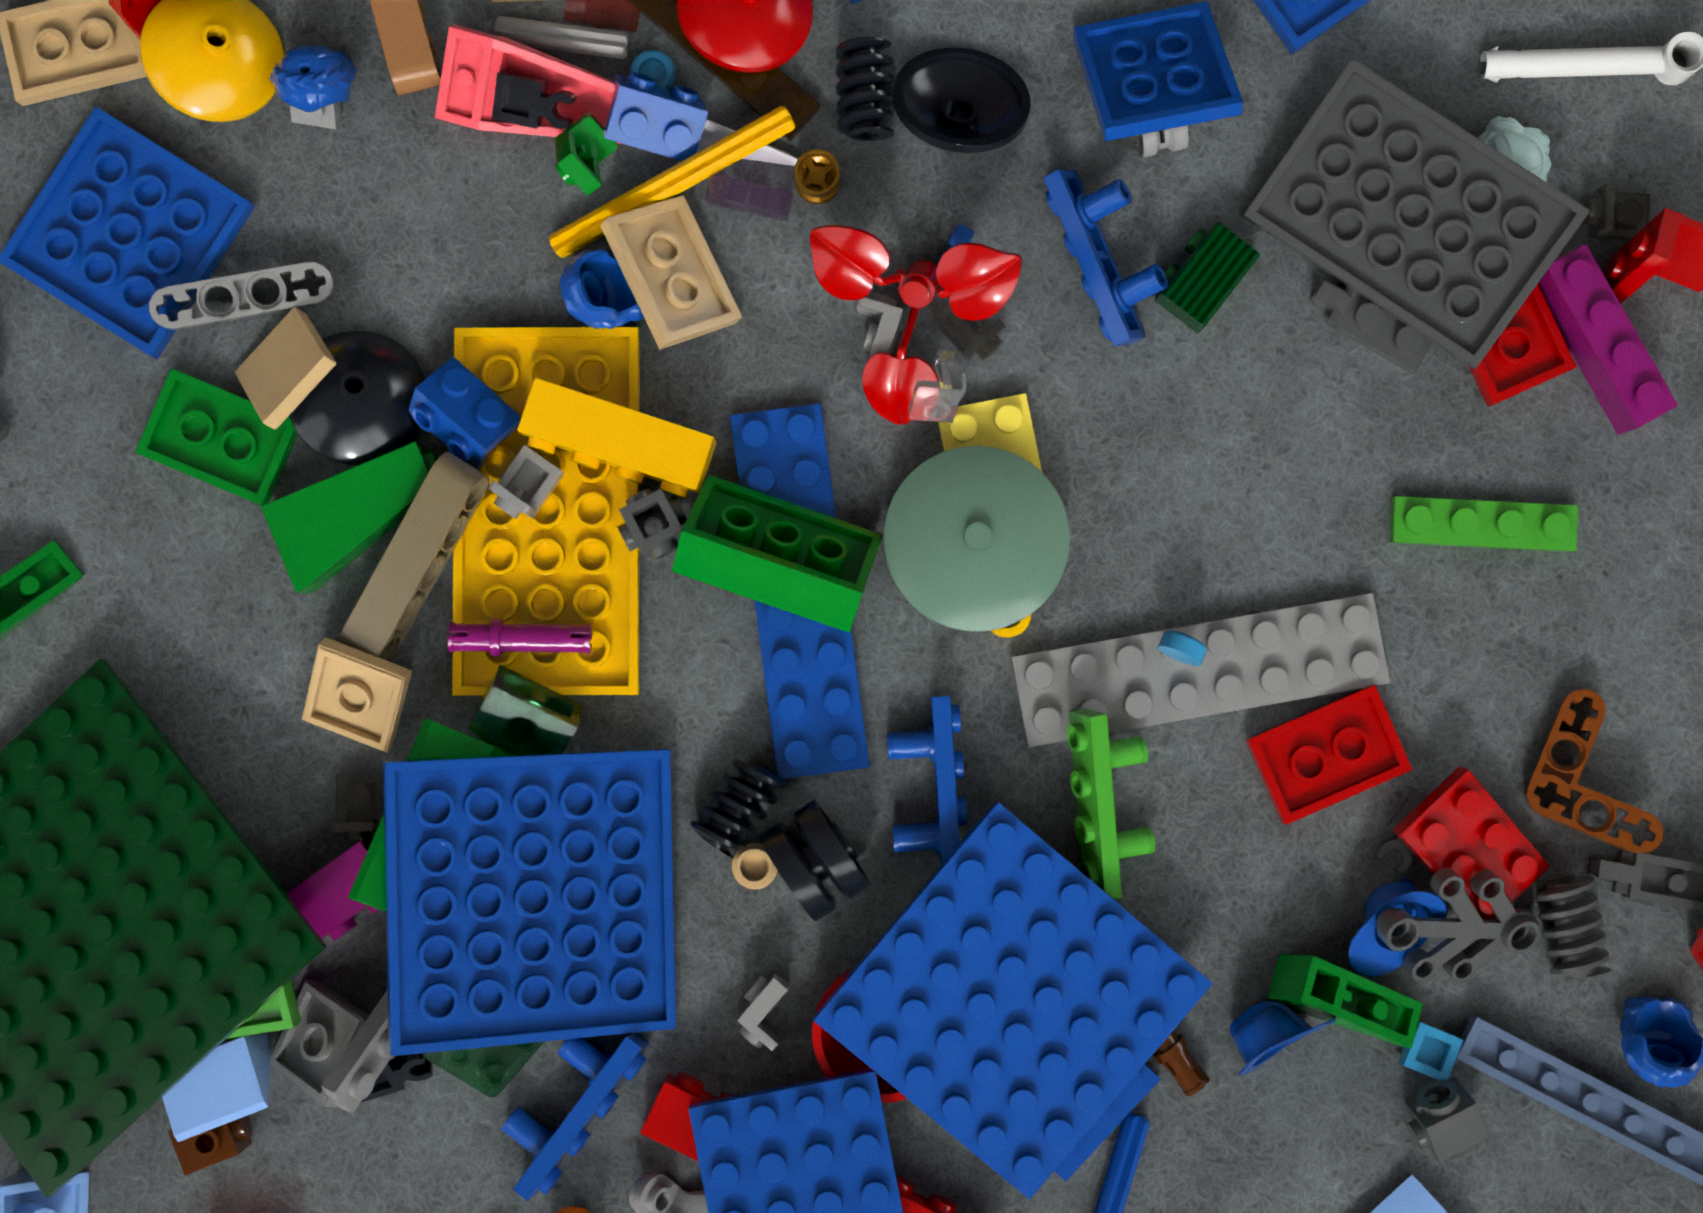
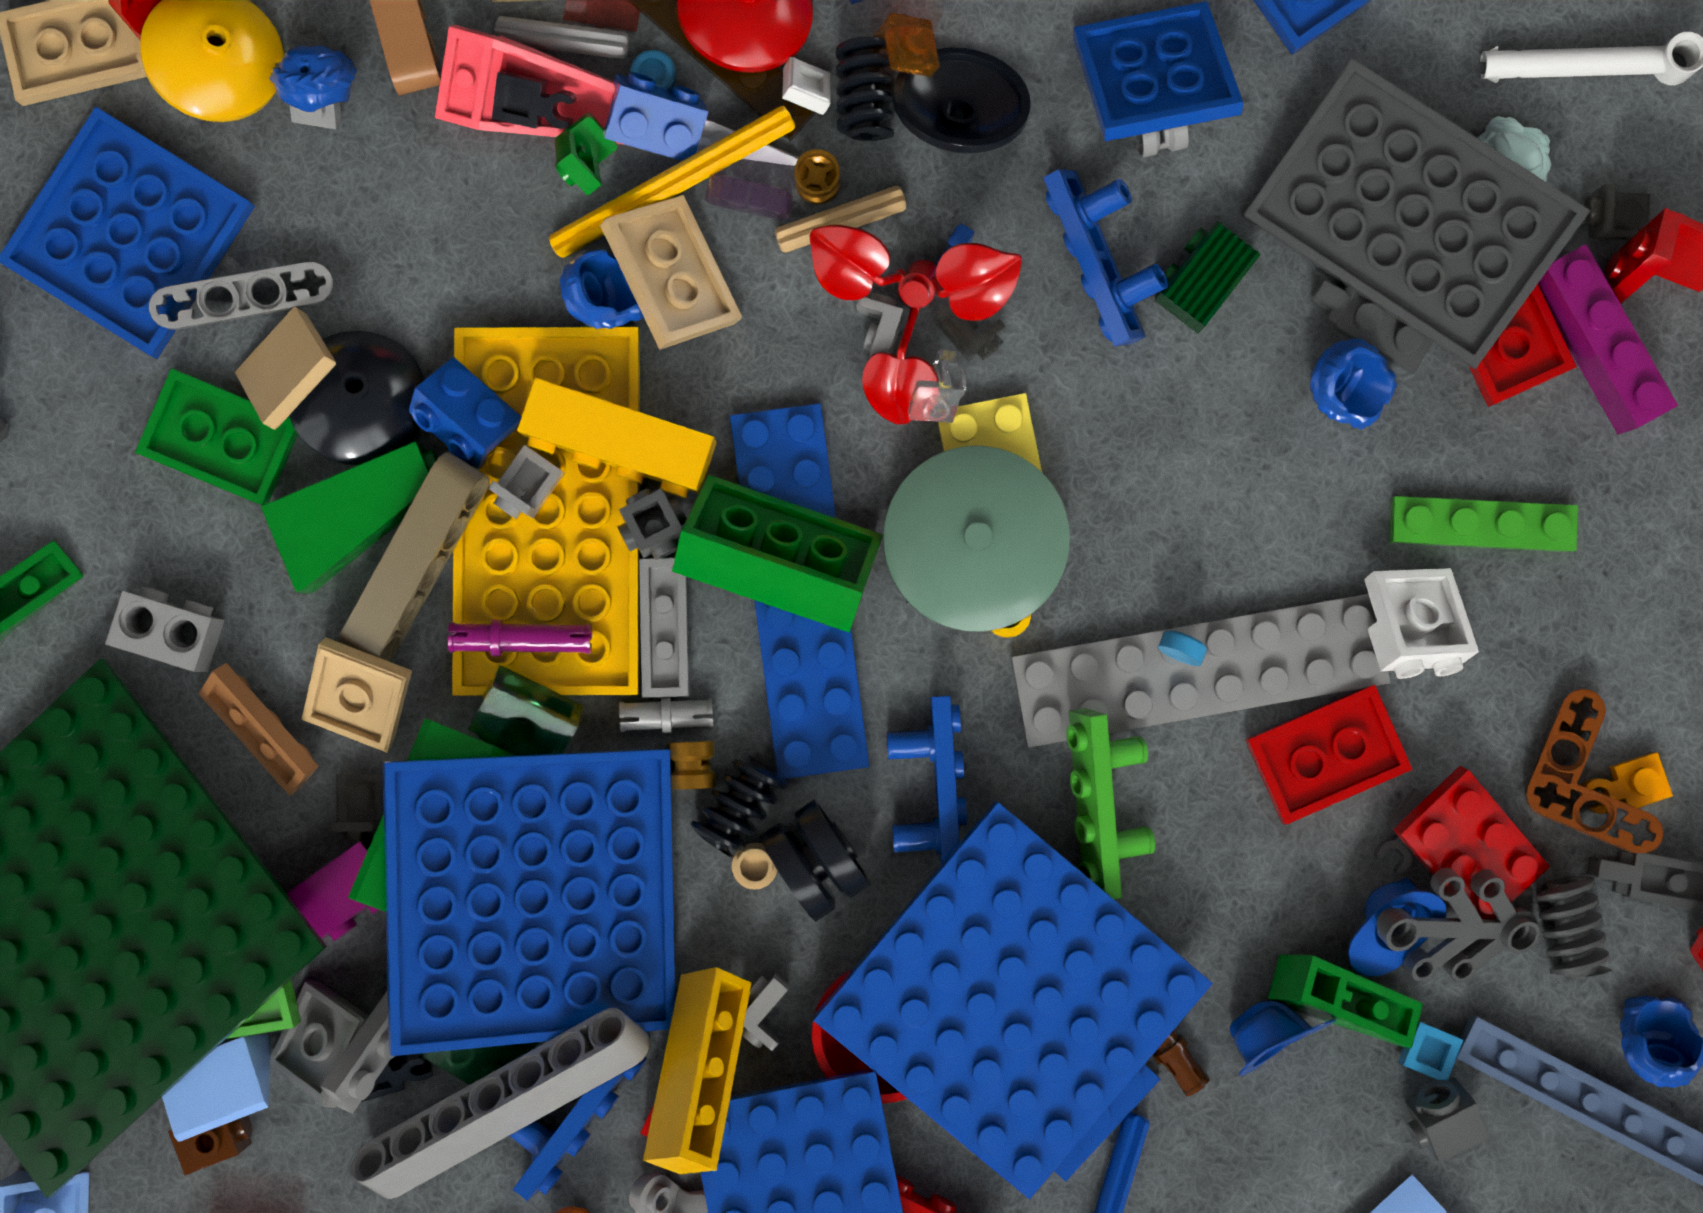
none -> light grey brick [105,586,225,672]
none -> medium nougat plate [198,663,319,796]
none -> light grey beam [350,1008,650,1199]
none -> light grey pin [619,697,713,733]
none -> light grey plate [639,558,690,697]
none -> yellow brick [643,967,752,1174]
none -> pearl gold wheel [668,741,716,790]
none -> tan axle [775,186,906,253]
none -> white tile [782,57,831,115]
none -> clear orange bracket [873,12,940,77]
none -> blue hair [1310,339,1398,430]
none -> white plate [1364,568,1479,679]
none -> light orange plate [1582,752,1673,814]

